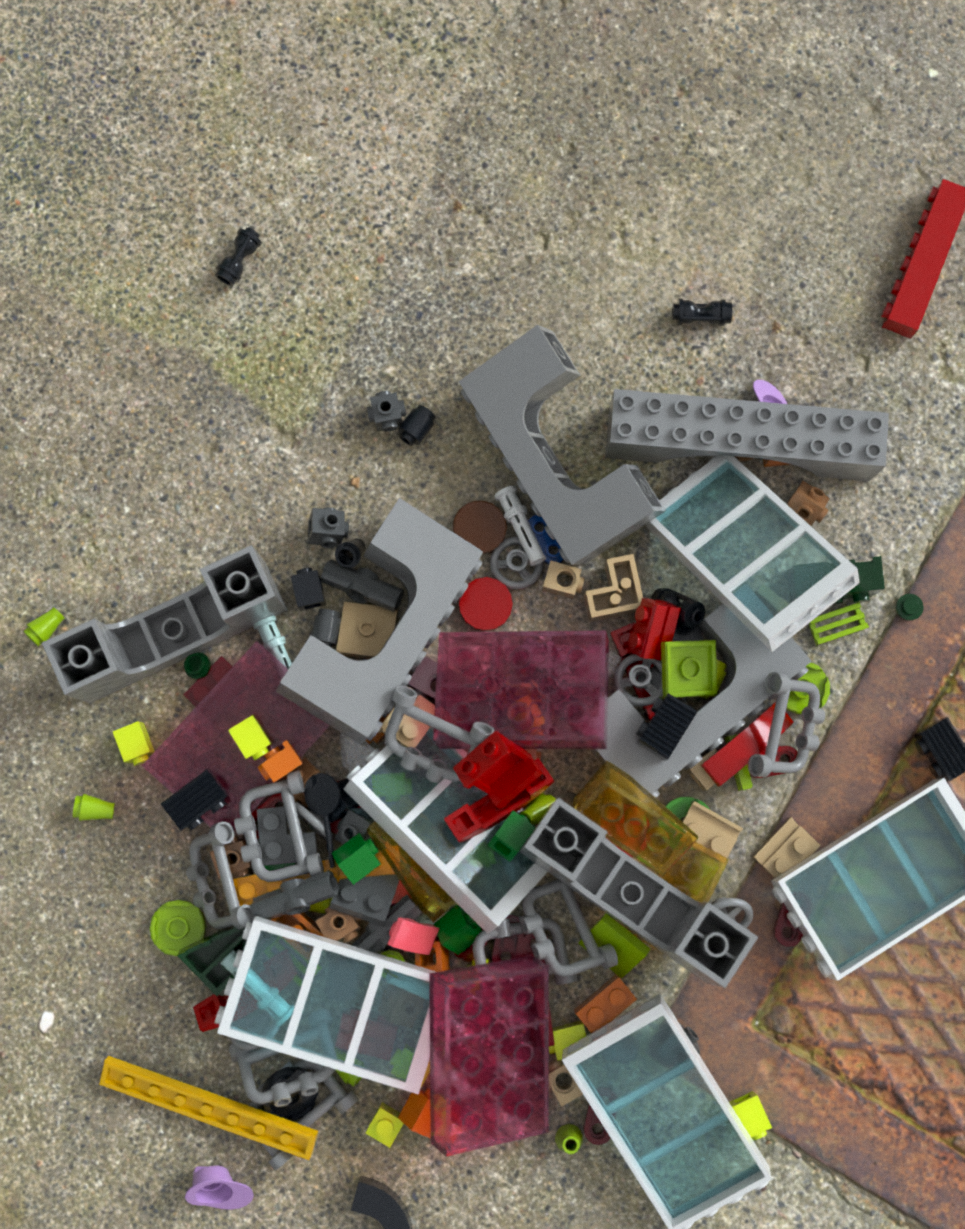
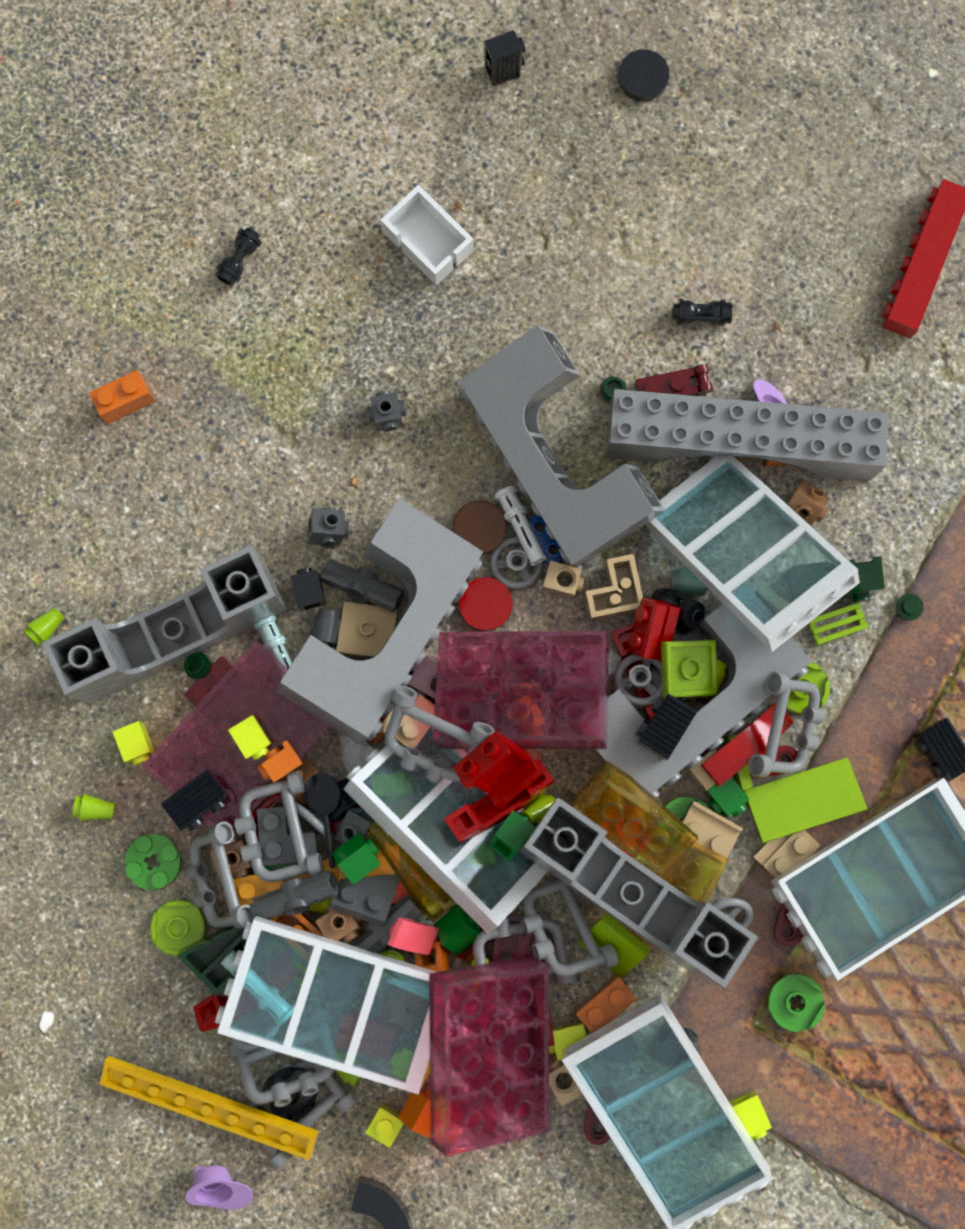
black cone [335,538,365,568] -> none
black brick [398,405,436,446] -> none
lime cone [555,1124,583,1154] -> none
none -> orange brick [89,370,155,424]
none -> bright green plate [125,834,182,890]
none -> white piece [380,185,474,286]
none -> black brick [484,30,526,87]
none -> dark green plate [600,377,627,403]
none -> black tile [618,49,669,101]
none -> dark red plate [635,364,714,396]
none -> sand green brick [671,568,709,596]
none -> green brick [704,777,750,818]
none -> lime tile [744,757,868,844]
none -> bright green plate [767,974,825,1032]

